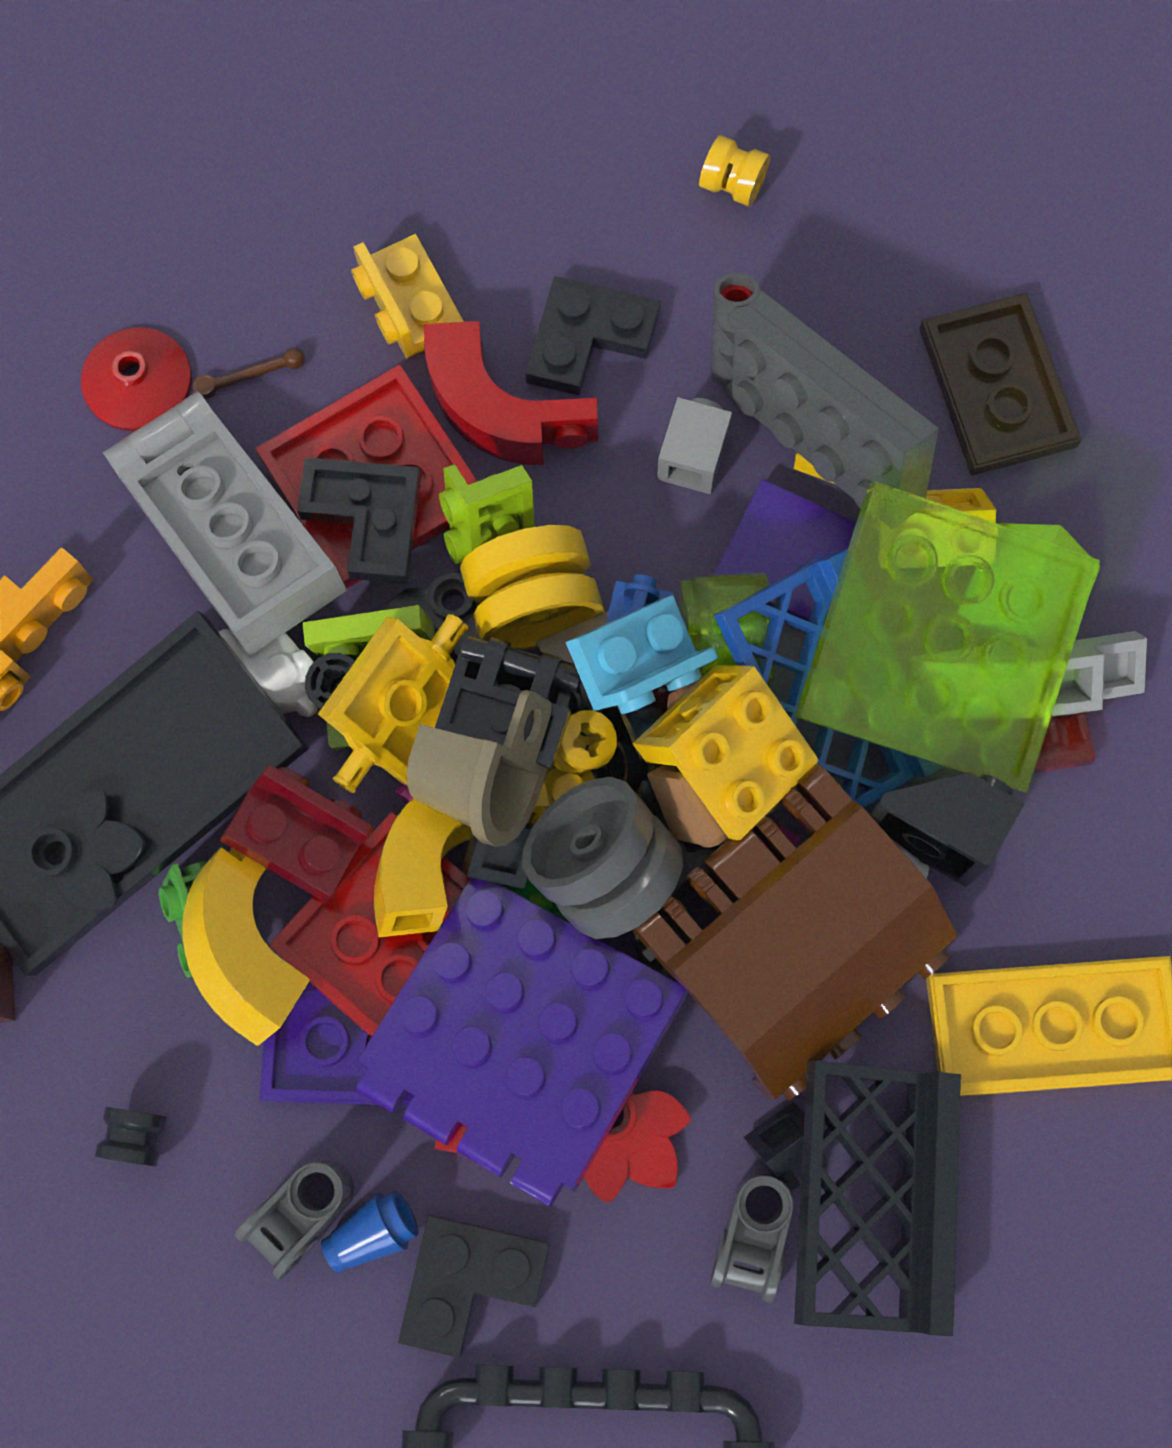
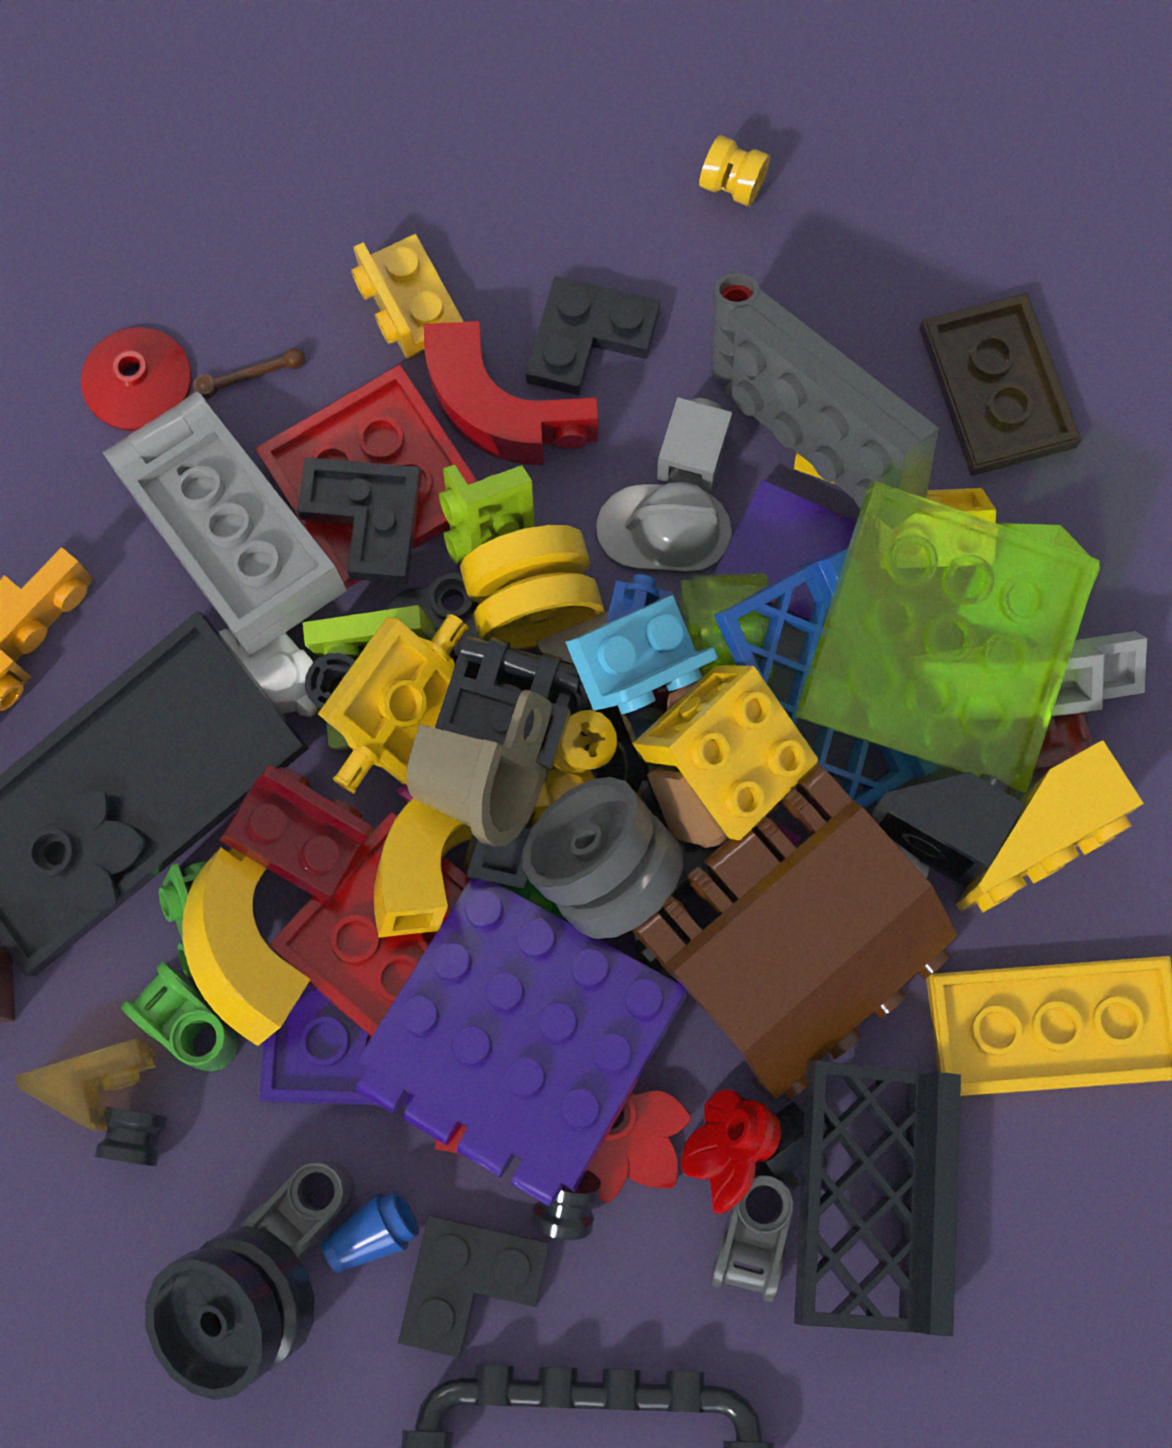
none -> clear yellow slope [15,1039,156,1132]
none -> bright green piece [120,960,239,1072]
none -> black wheel [145,1226,315,1400]
none -> black wheel [531,1170,601,1240]
none -> light grey piece [596,482,732,572]
none -> red plate [681,1089,781,1215]
none -> yellow slope [956,740,1144,913]

